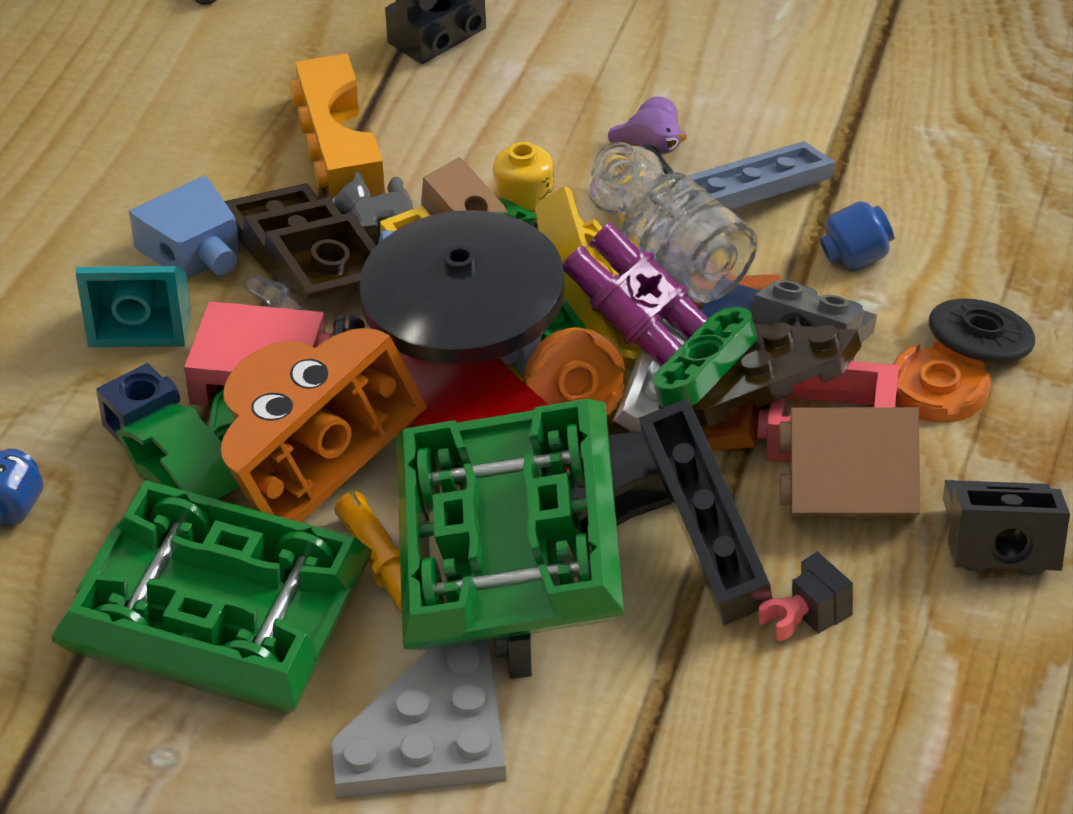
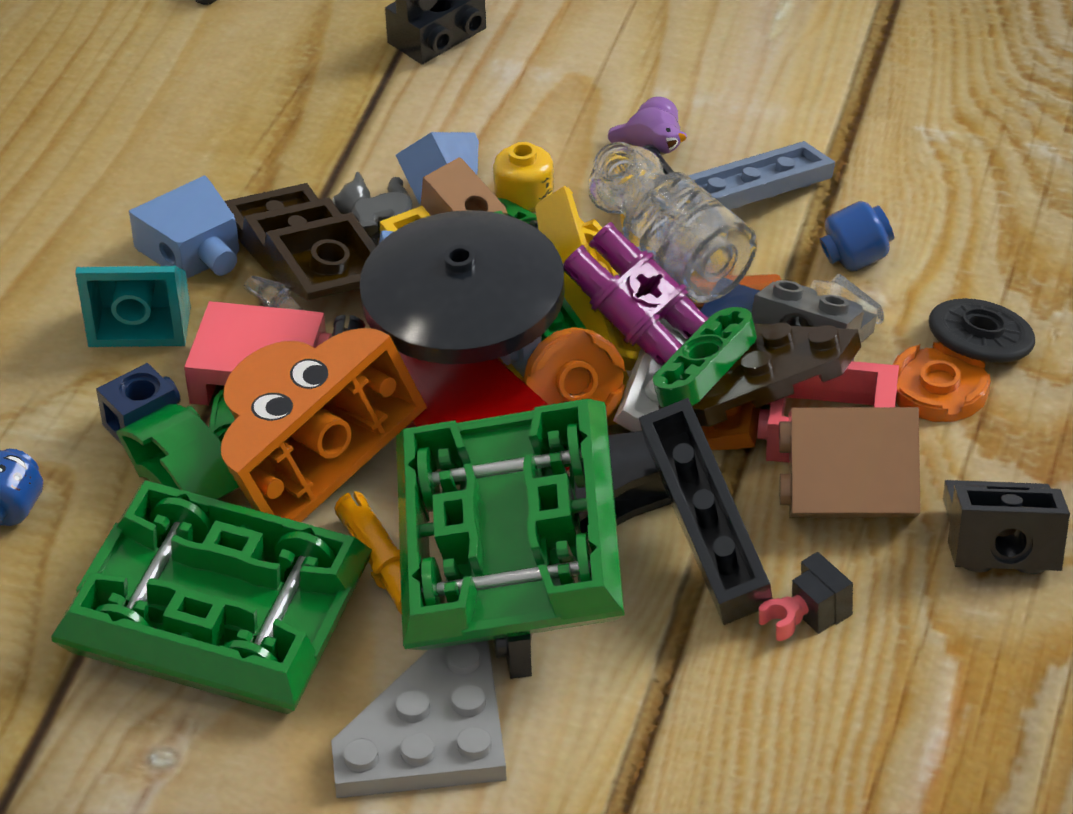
light orange arch [289,53,385,200] -> none
none -> medium blue slope [396,132,479,204]
none -> clear bar [810,274,884,324]

